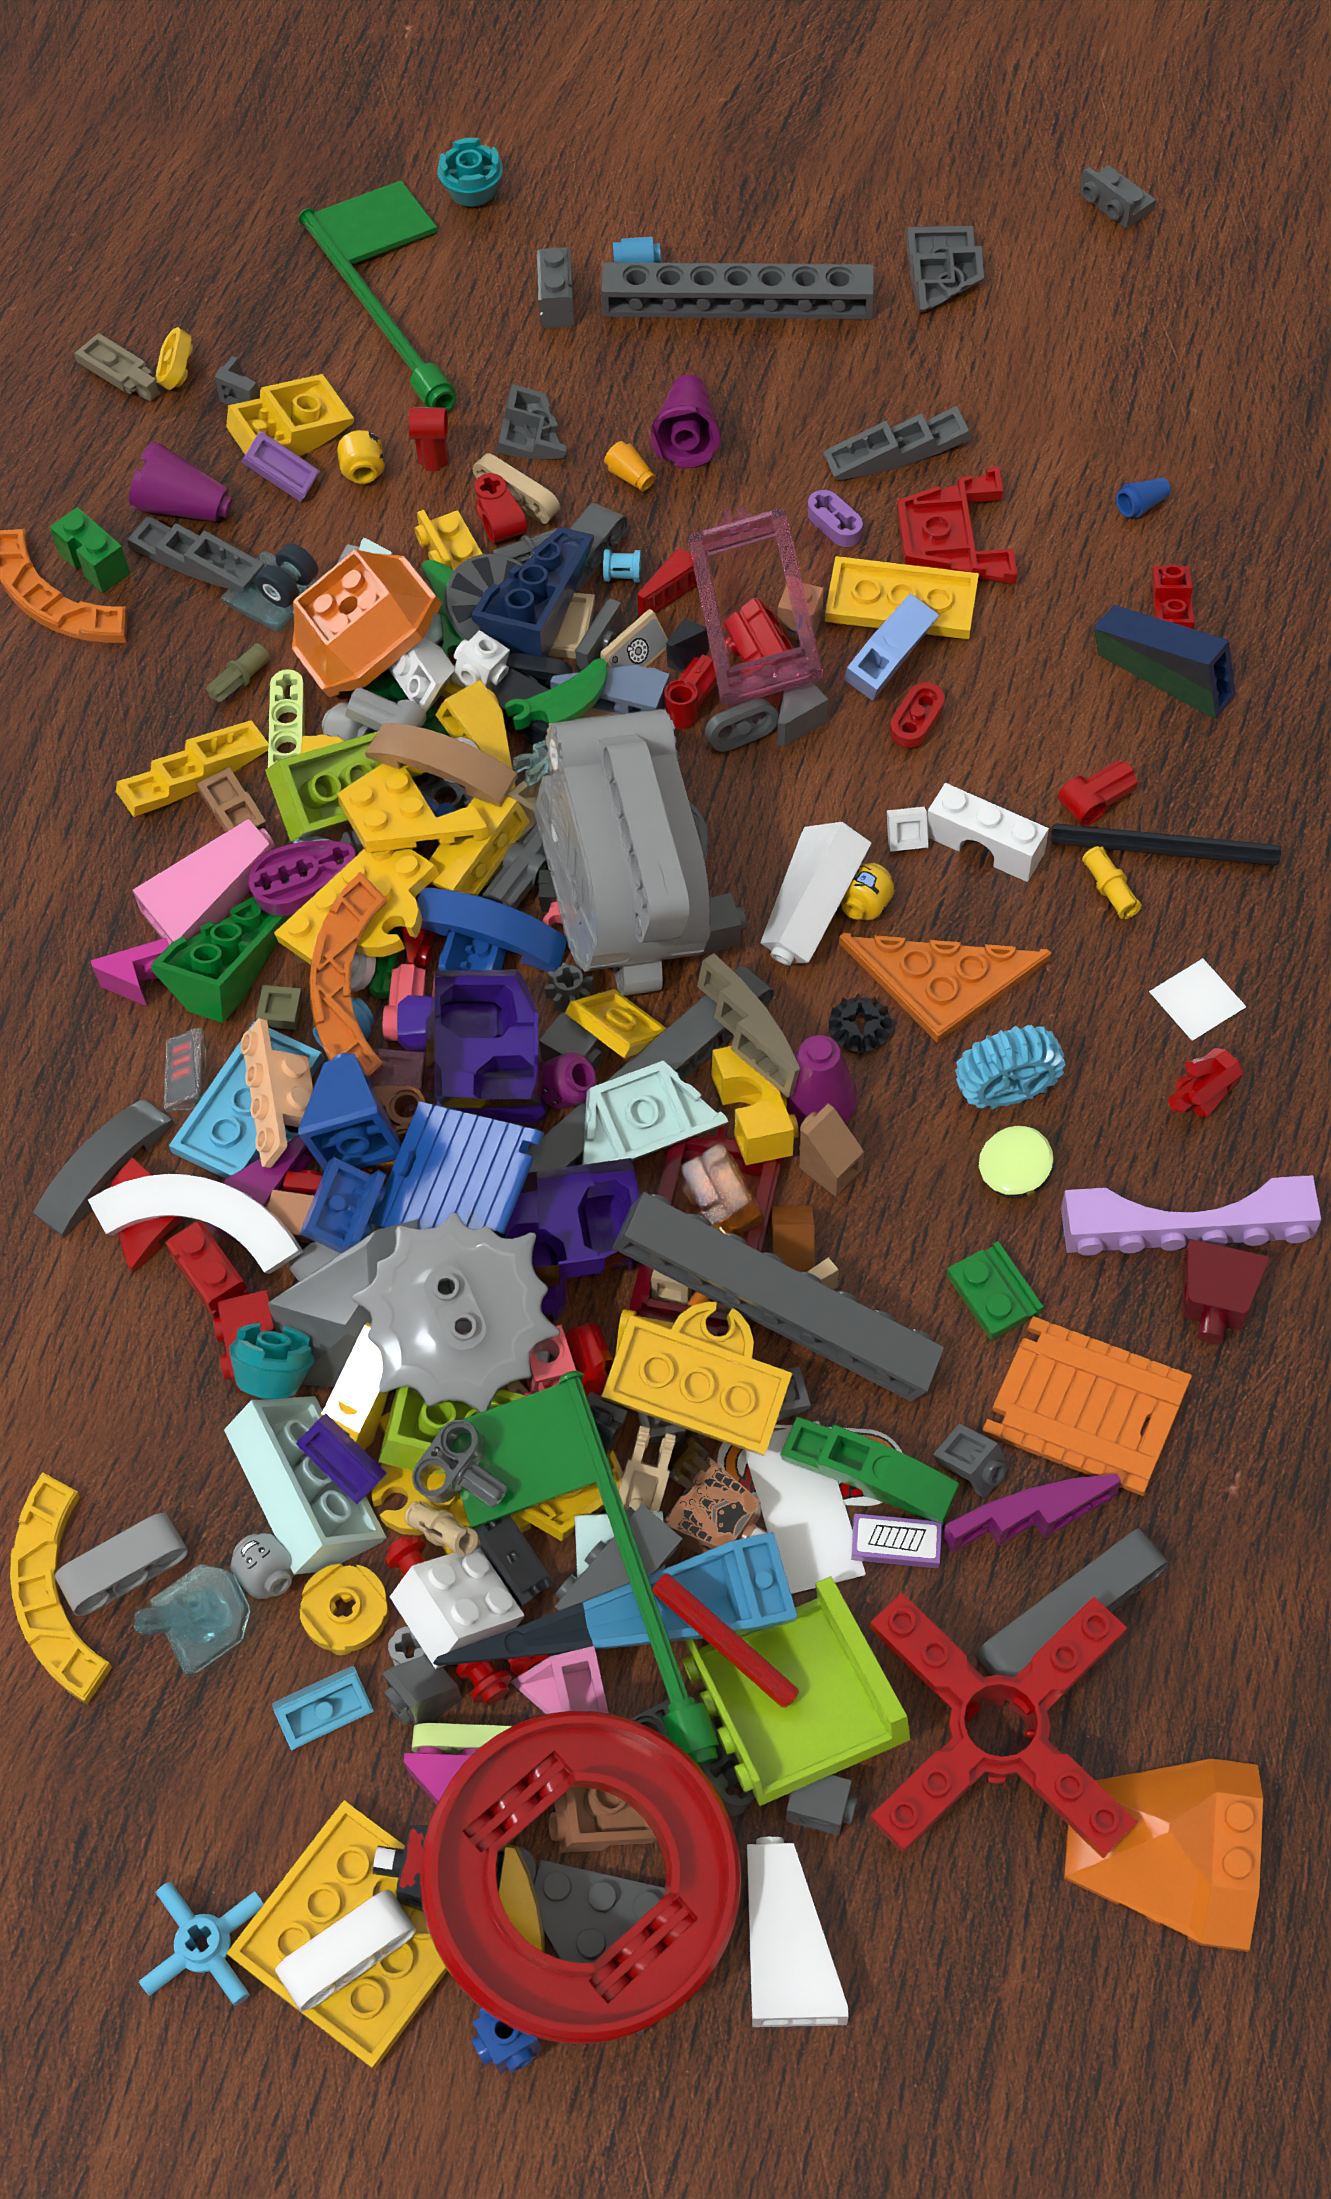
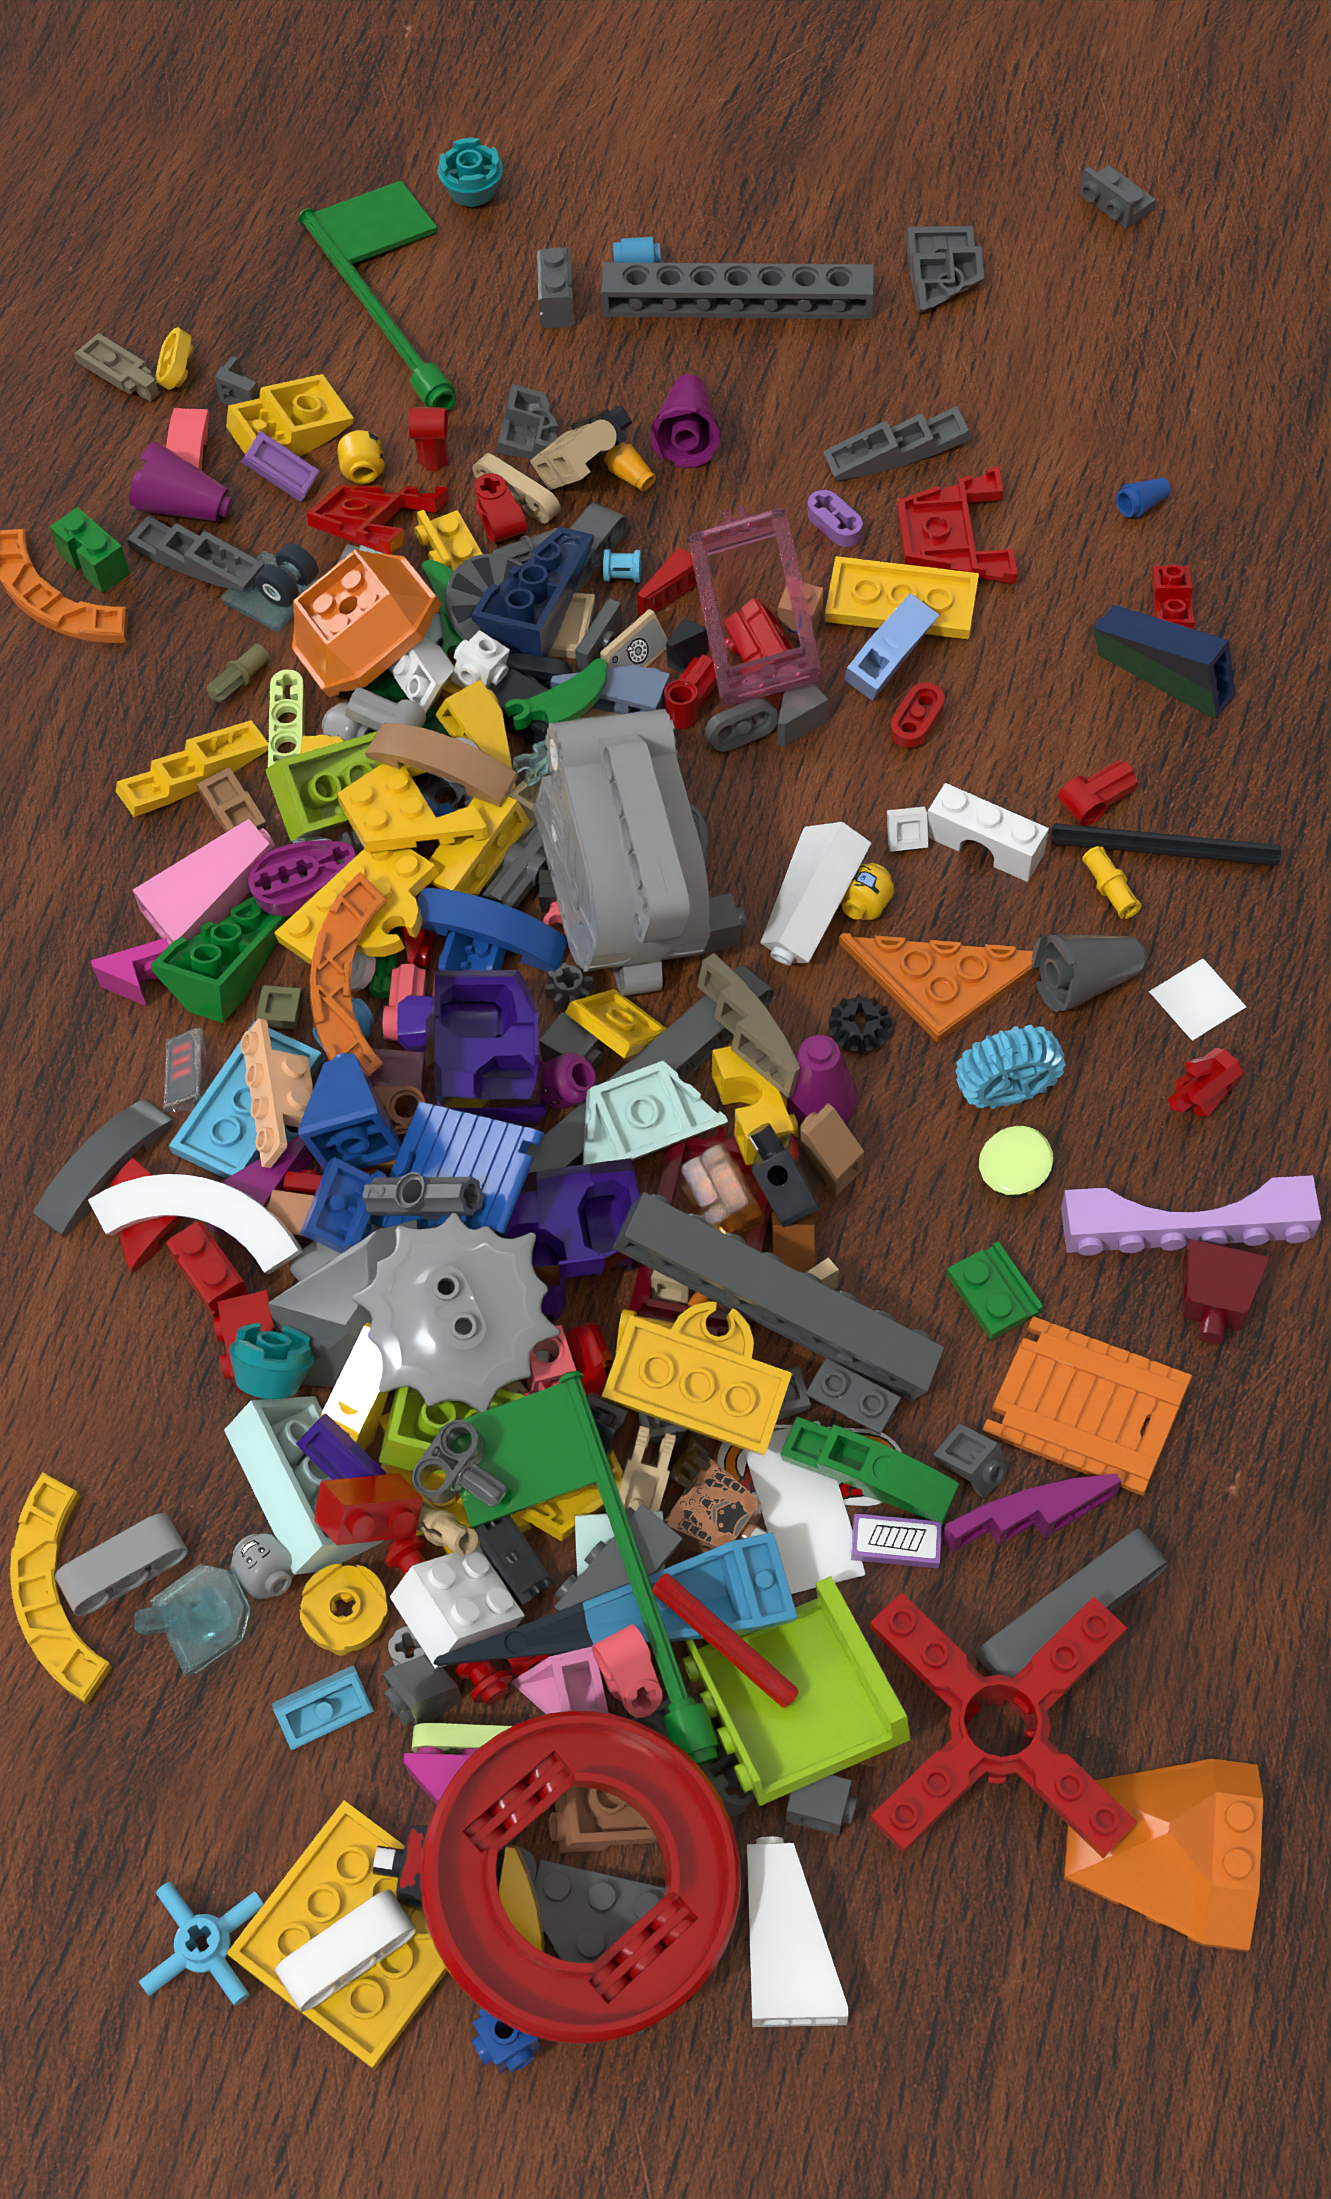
none -> coral slope [166,408,209,471]
none -> red wing [307,485,449,555]
none -> red brick [314,1473,423,1546]
none -> dark grey piece [362,1172,484,1221]
none -> tan hips [530,405,632,490]
none -> coral piece [591,1624,663,1718]
none -> black torso [748,1123,826,1228]
none -> dark grey hinge [805,1358,901,1435]
none -> dark grey cone [1032,933,1147,1012]

